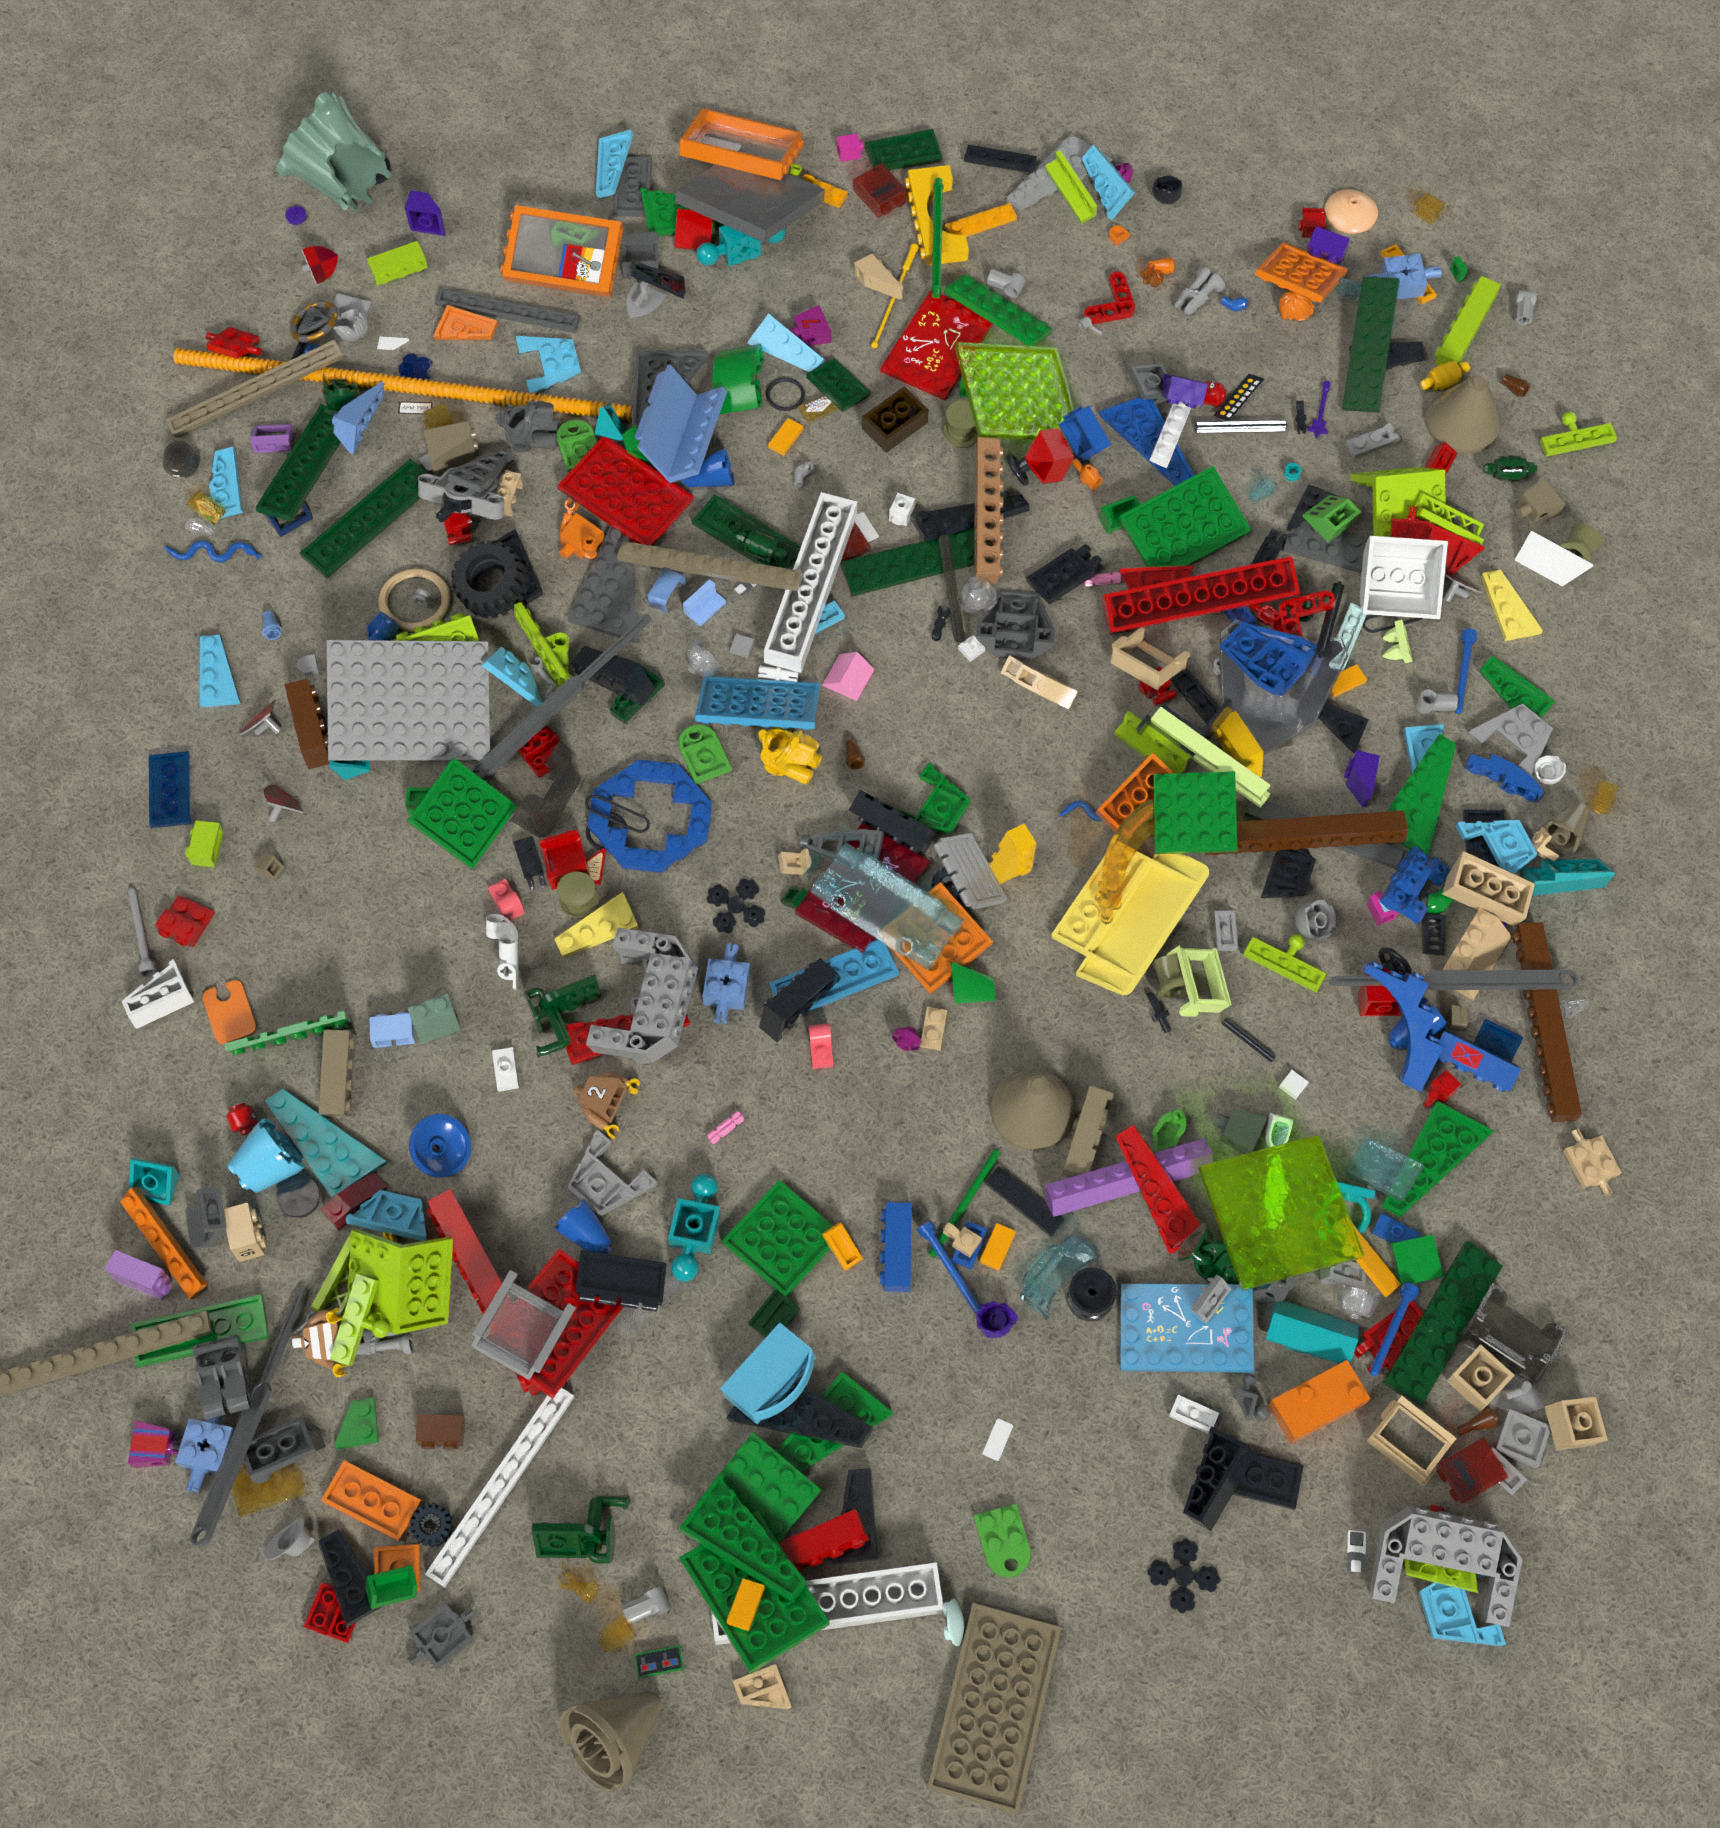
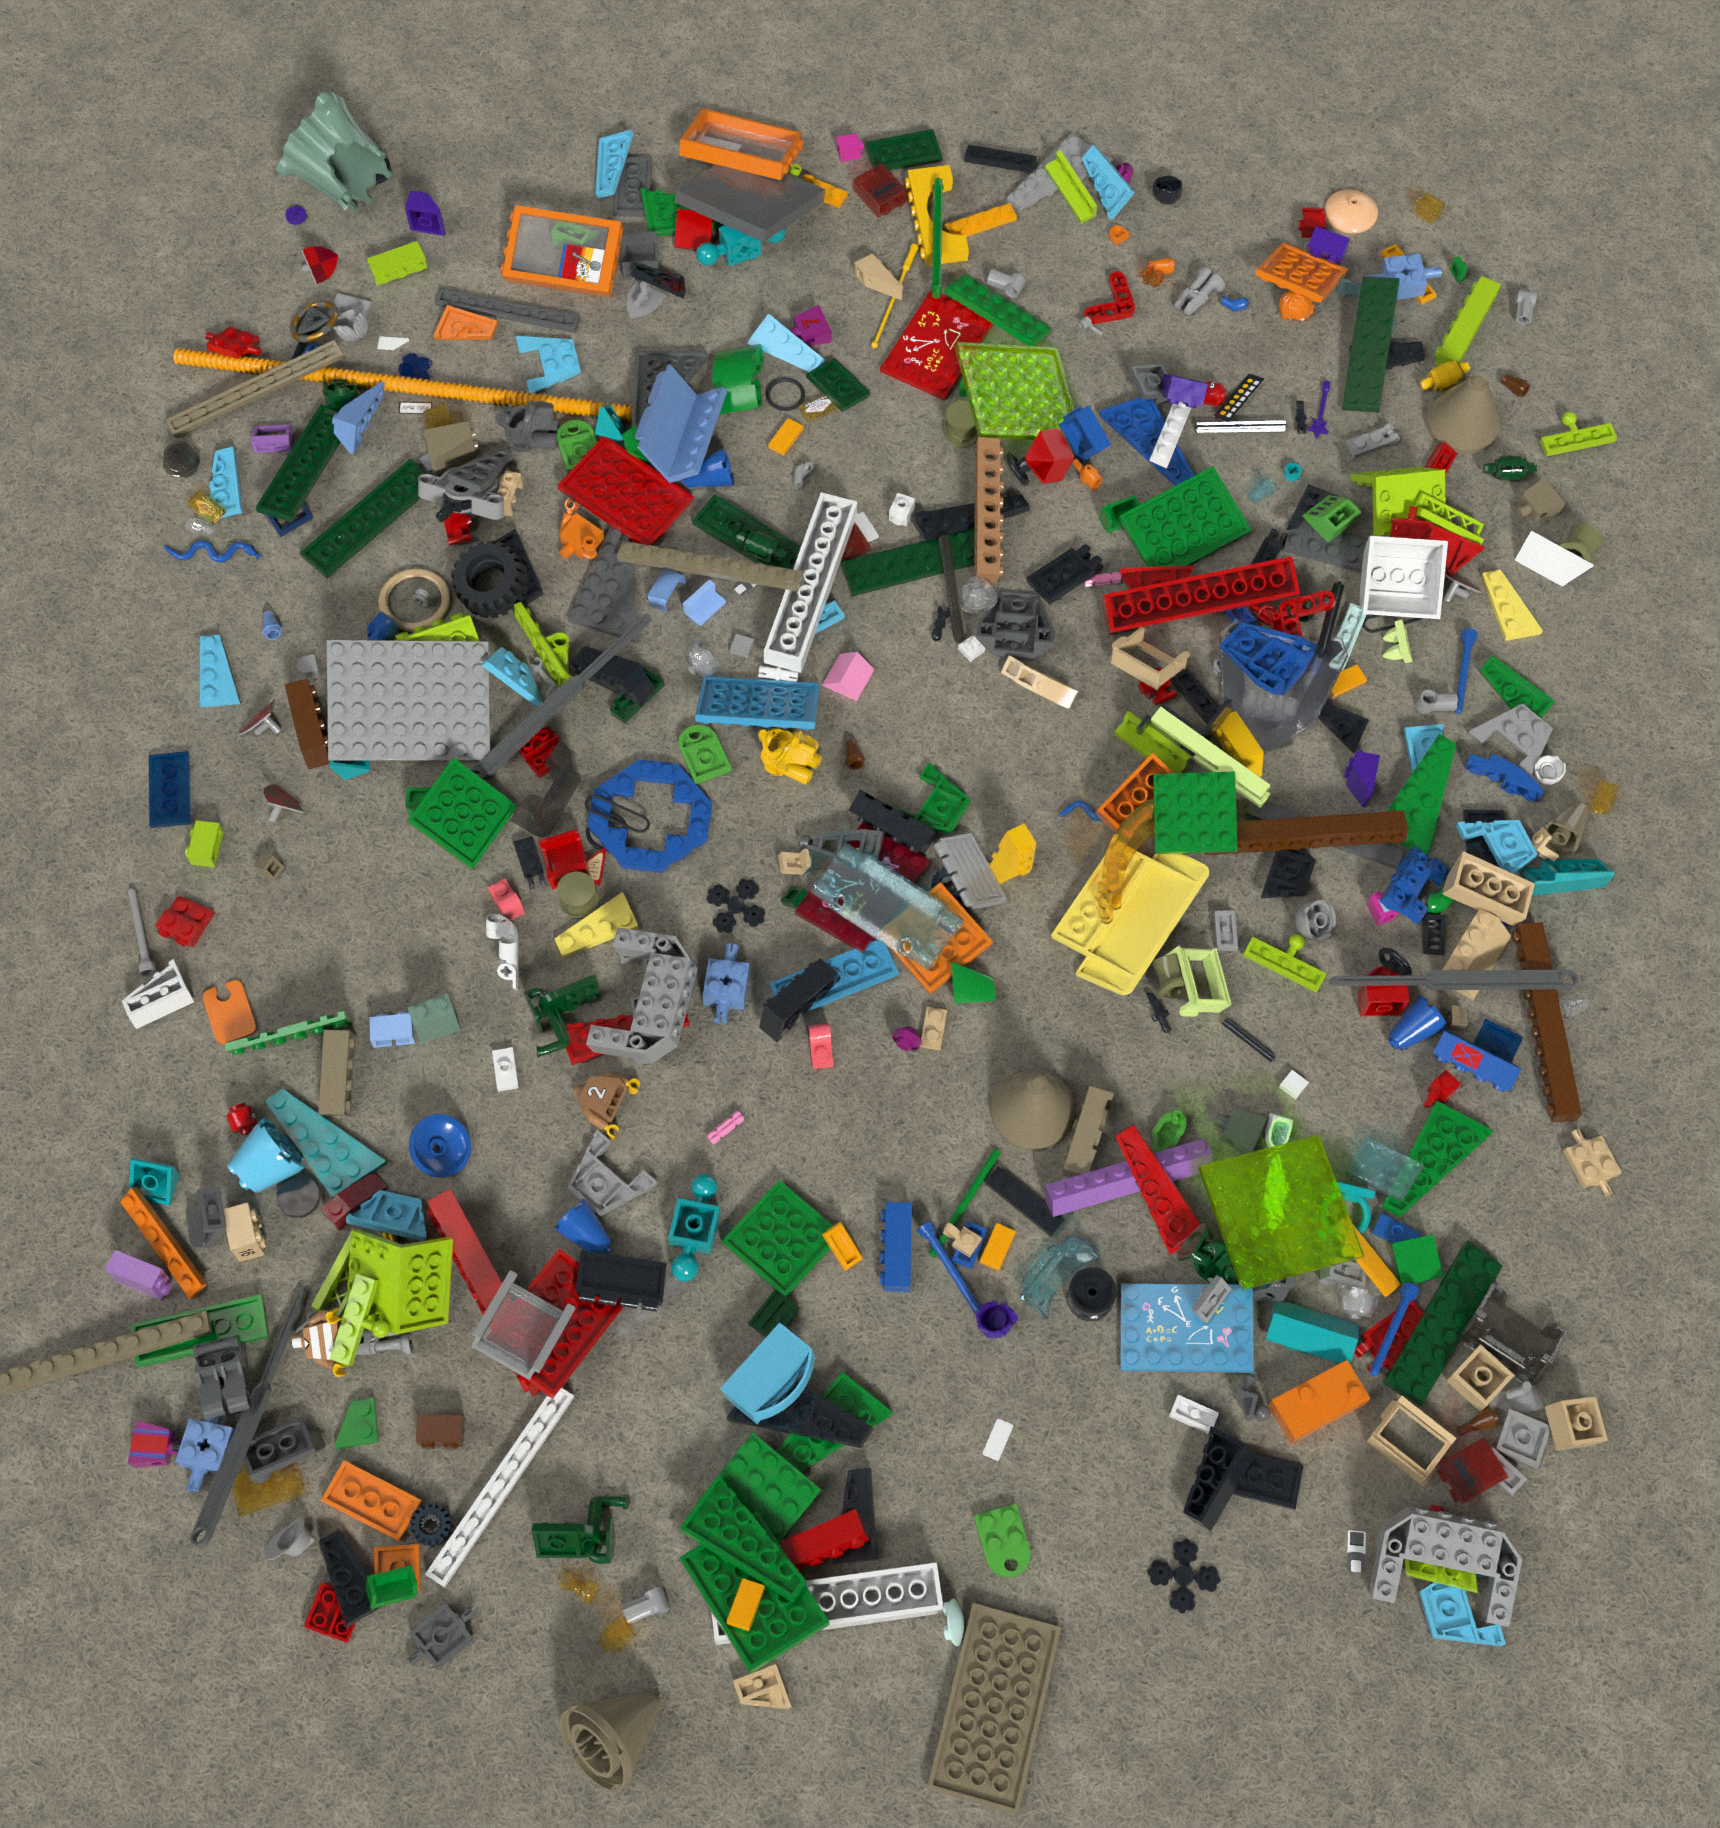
tile [634,1645,684,1679] -> none
dark brown brick [862,386,929,453] -> none
blue arch [1361,961,1444,1092] -> none

